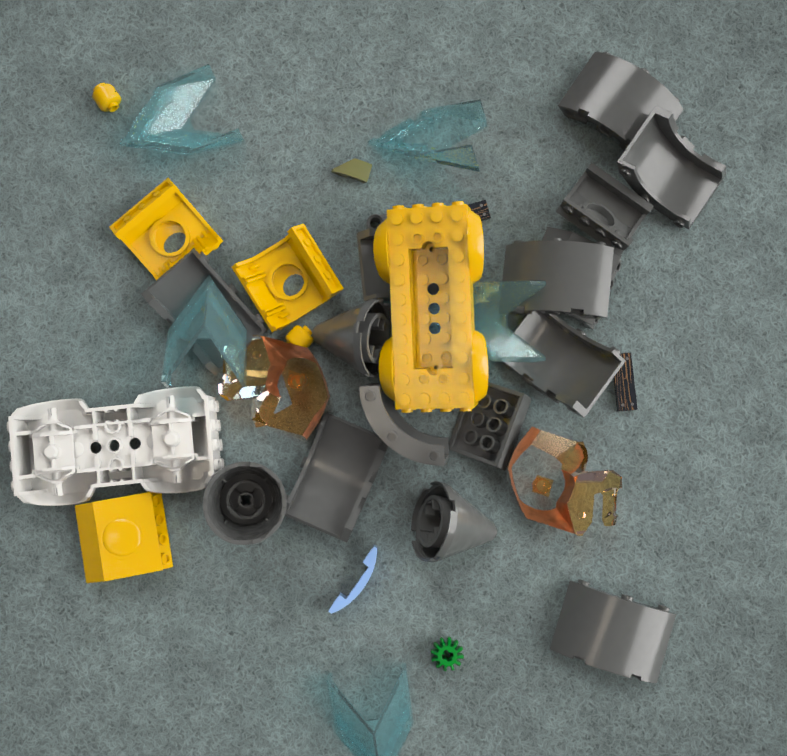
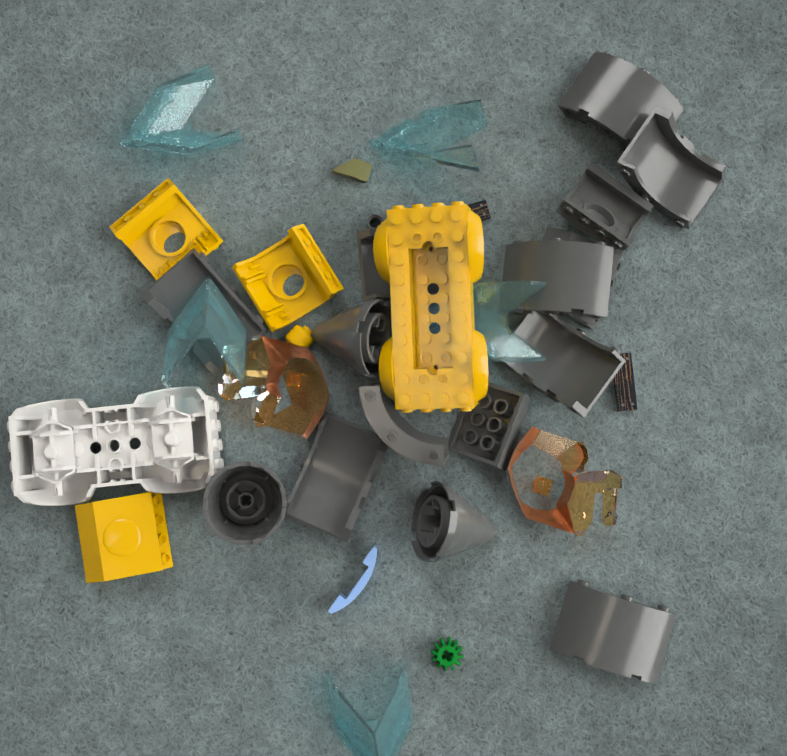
yellow head [92,83,121,112] -> none

